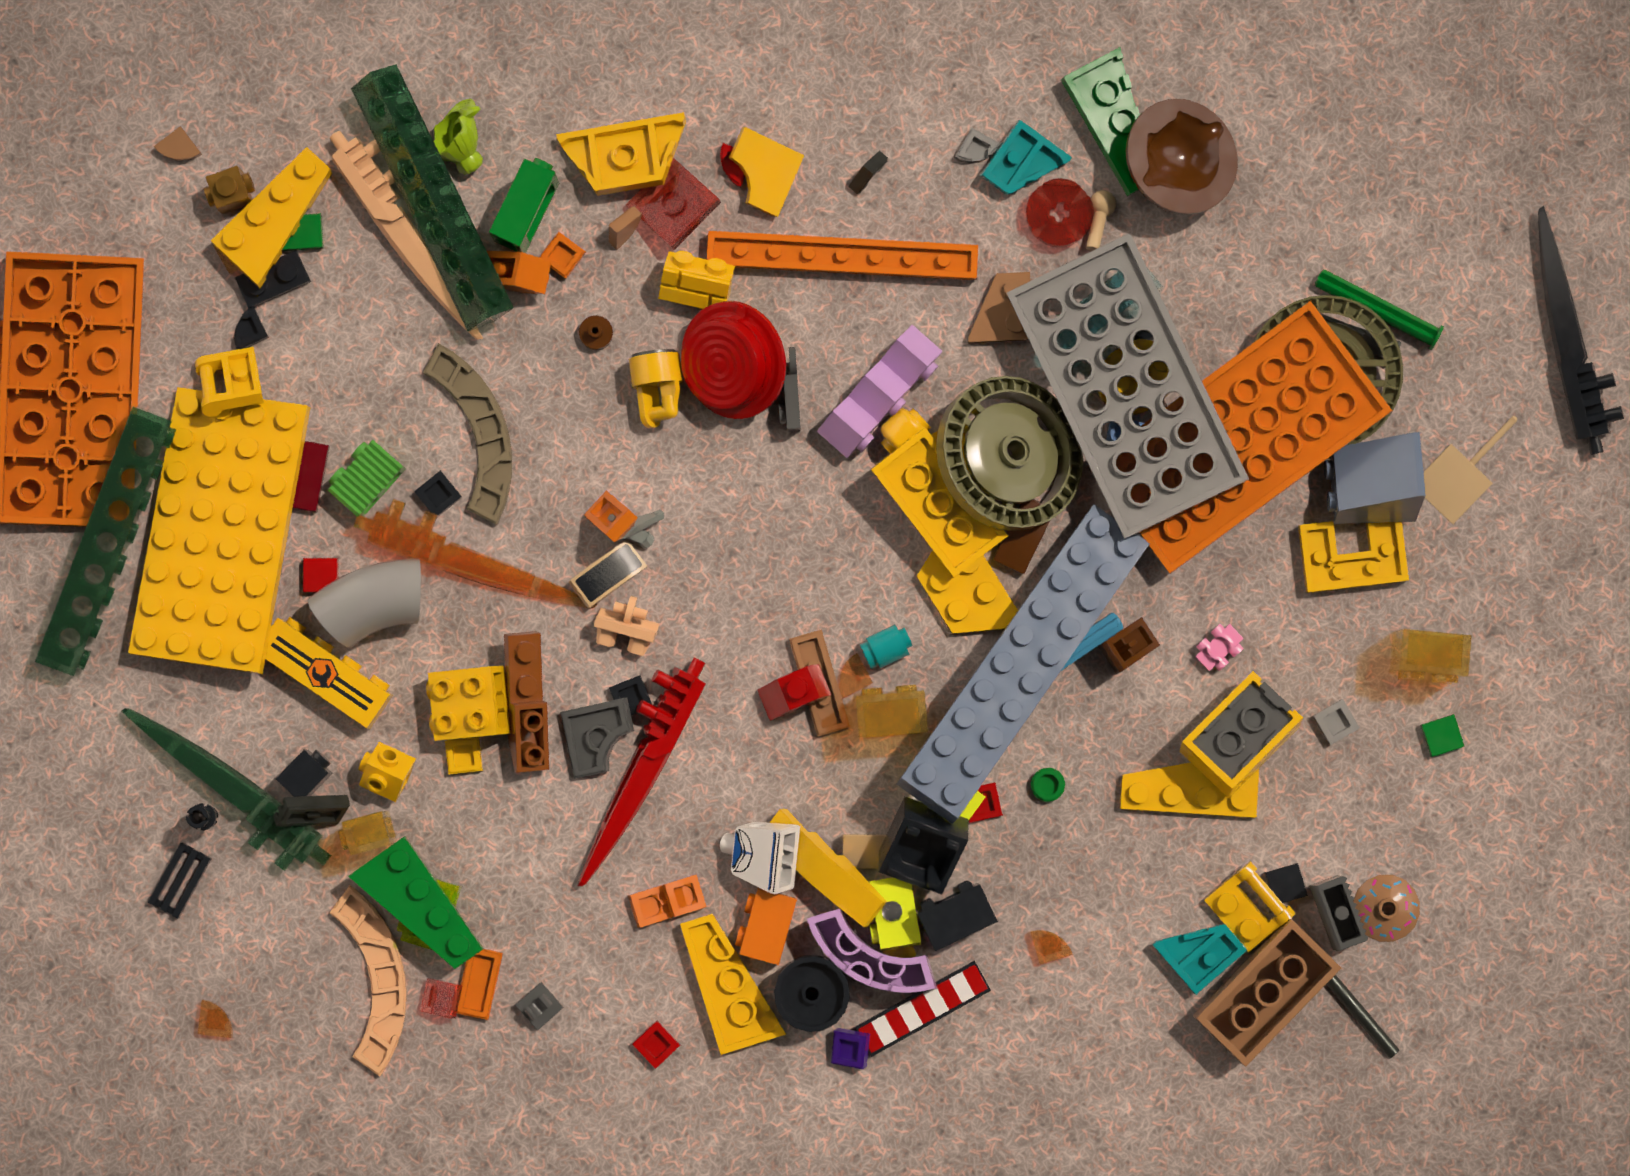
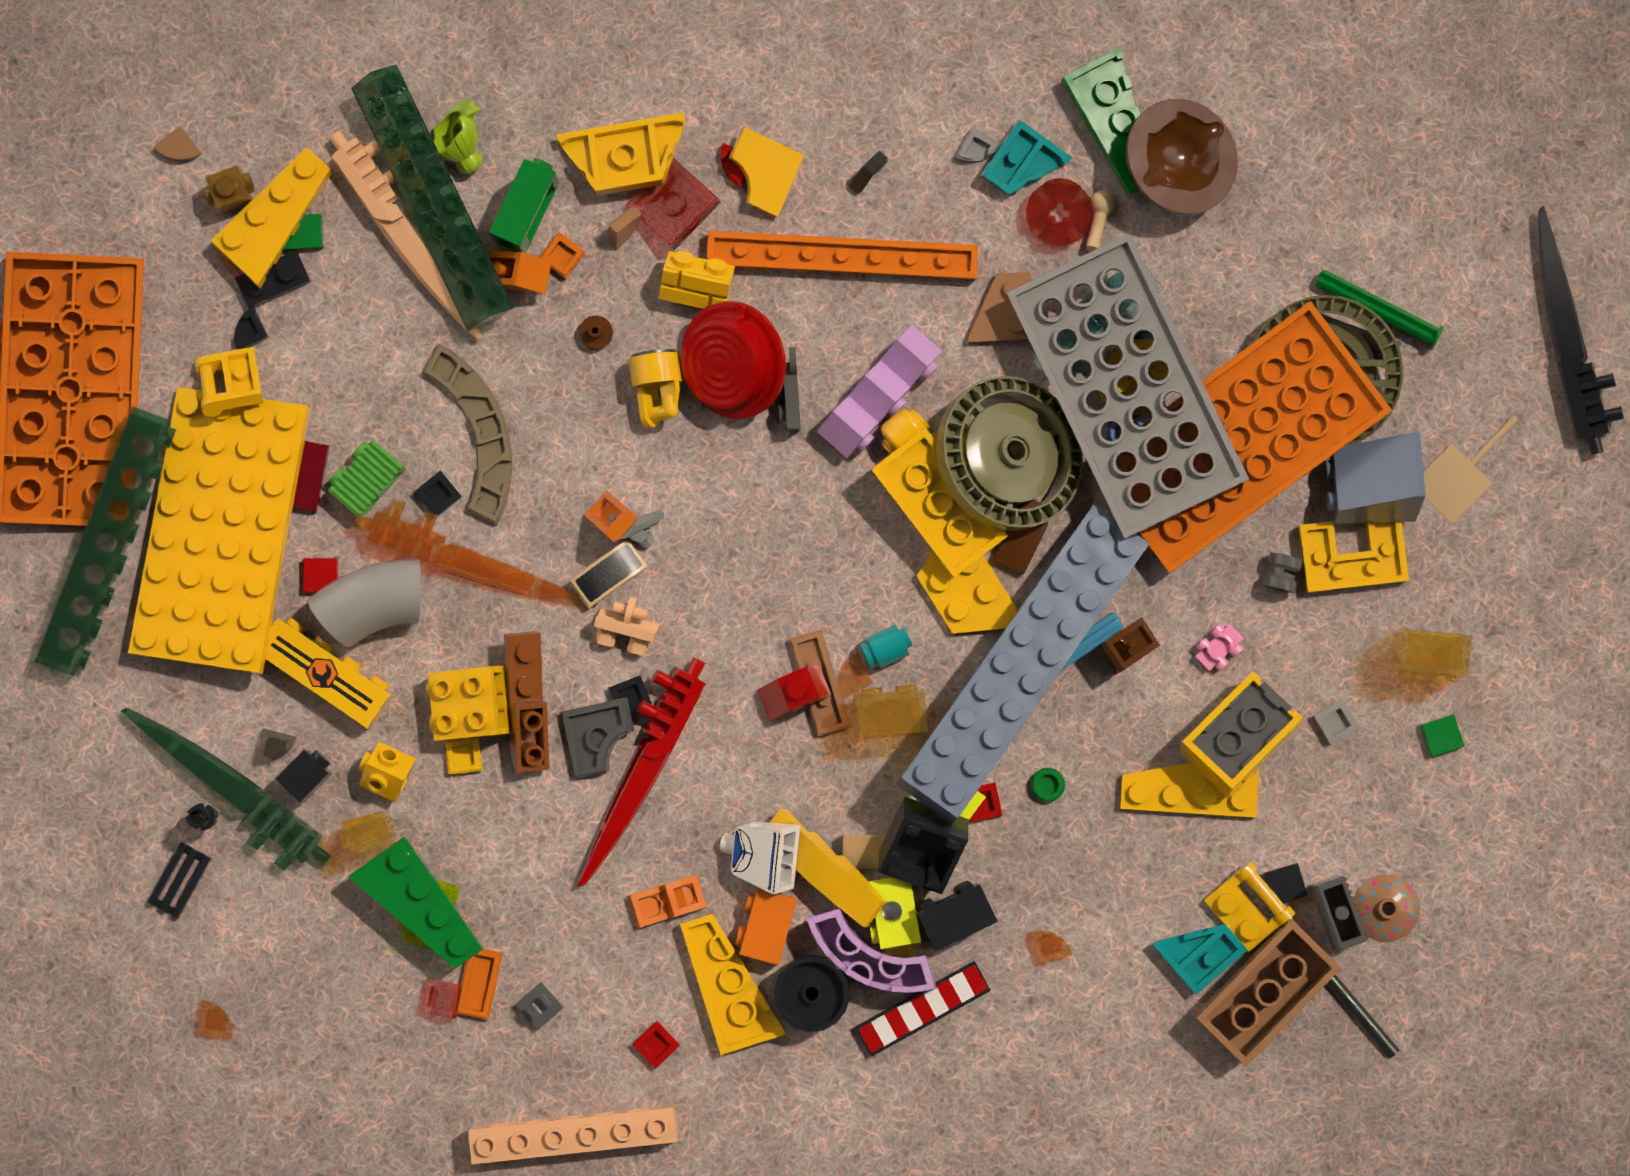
pearl dark grey tile [273,795,351,827] -> none
light nougat tile [330,885,407,1076] -> none
dark purple tile [831,1028,870,1069] -> none
none -> clear smoke tile [255,728,298,762]
none -> light nougat brick [468,1105,679,1164]
none -> dark grey wheel [1262,552,1303,594]

